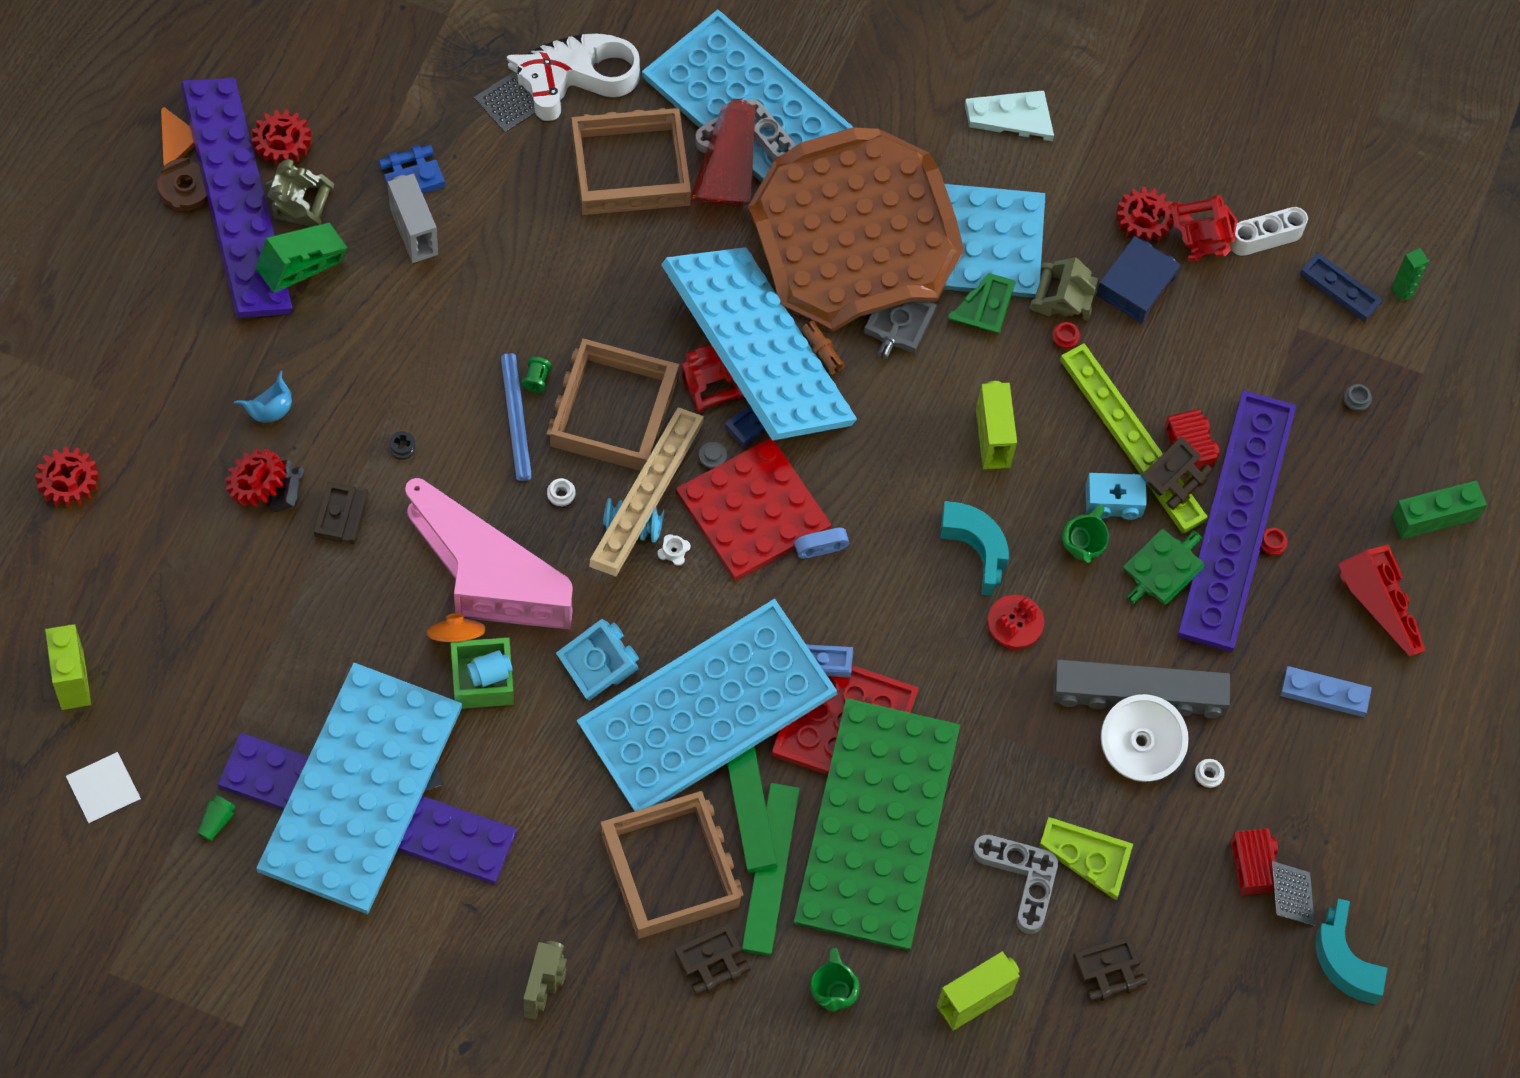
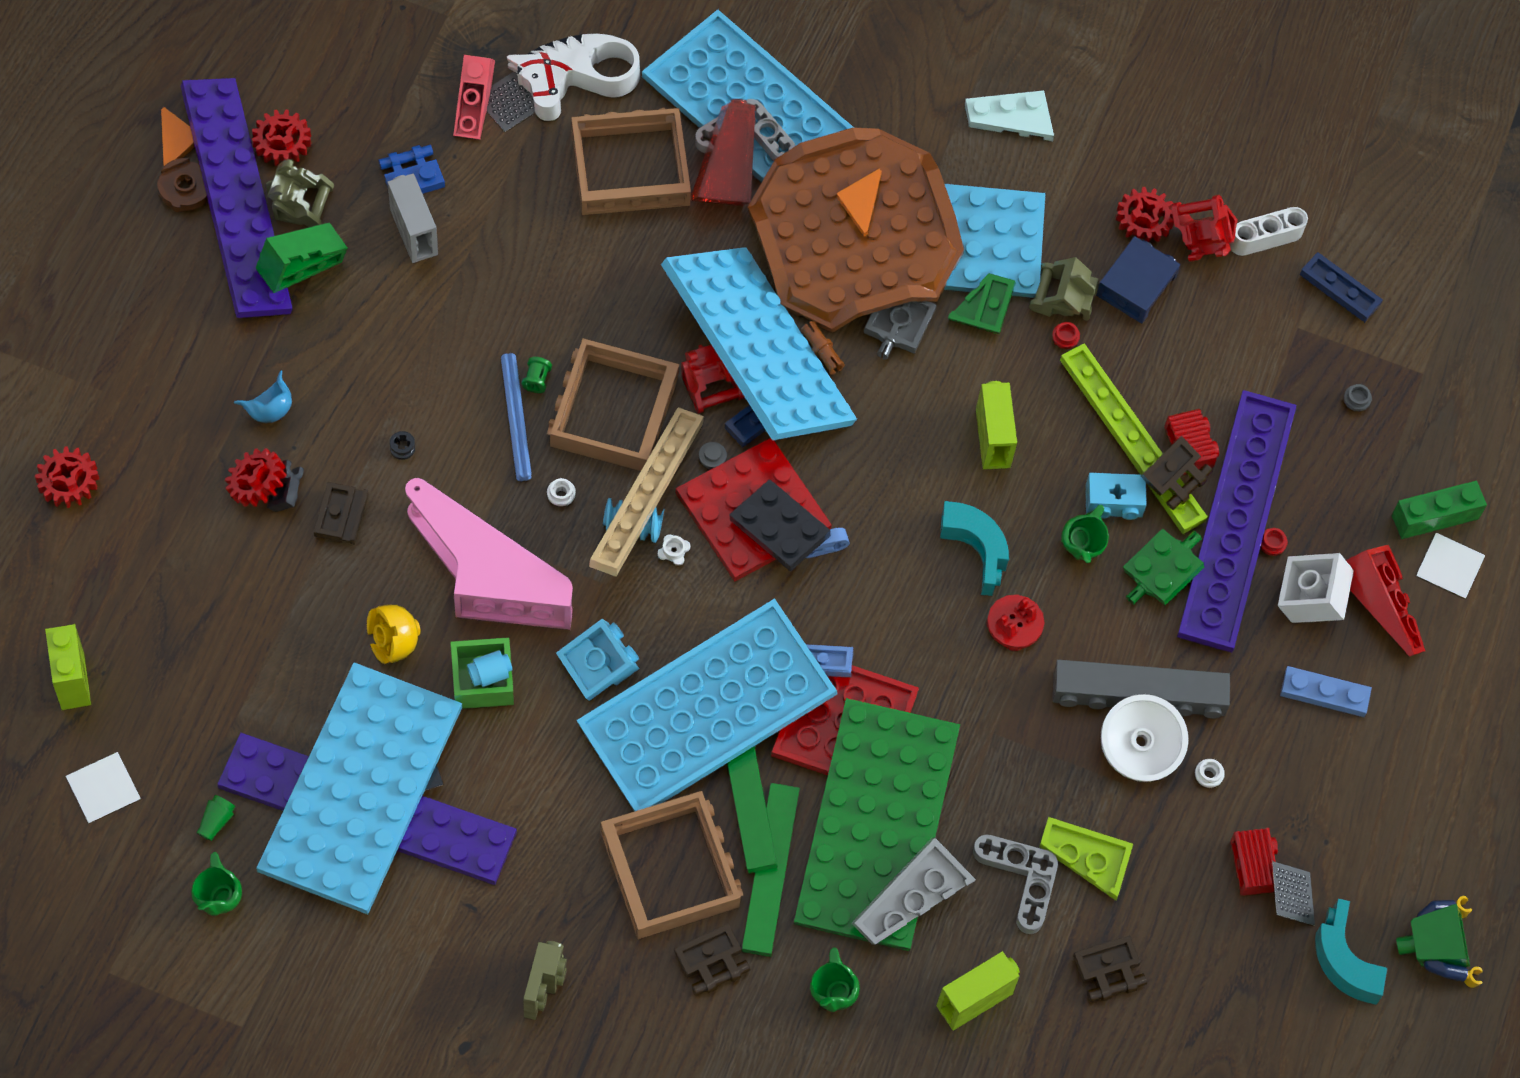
orange dish [427,613,485,642] -> none
green piece [1391,248,1429,301] -> none
none -> green hair [191,852,242,916]
none -> yellow cylinder [367,605,420,664]
none -> coral slope [453,55,495,139]
none -> black plate [729,479,831,572]
none -> orange tile [836,168,882,236]
none -> light grey wing [852,838,976,945]
none -> white brick [1278,553,1354,623]
none -> green torso [1396,896,1483,988]
none -> white sticker [1416,533,1485,599]

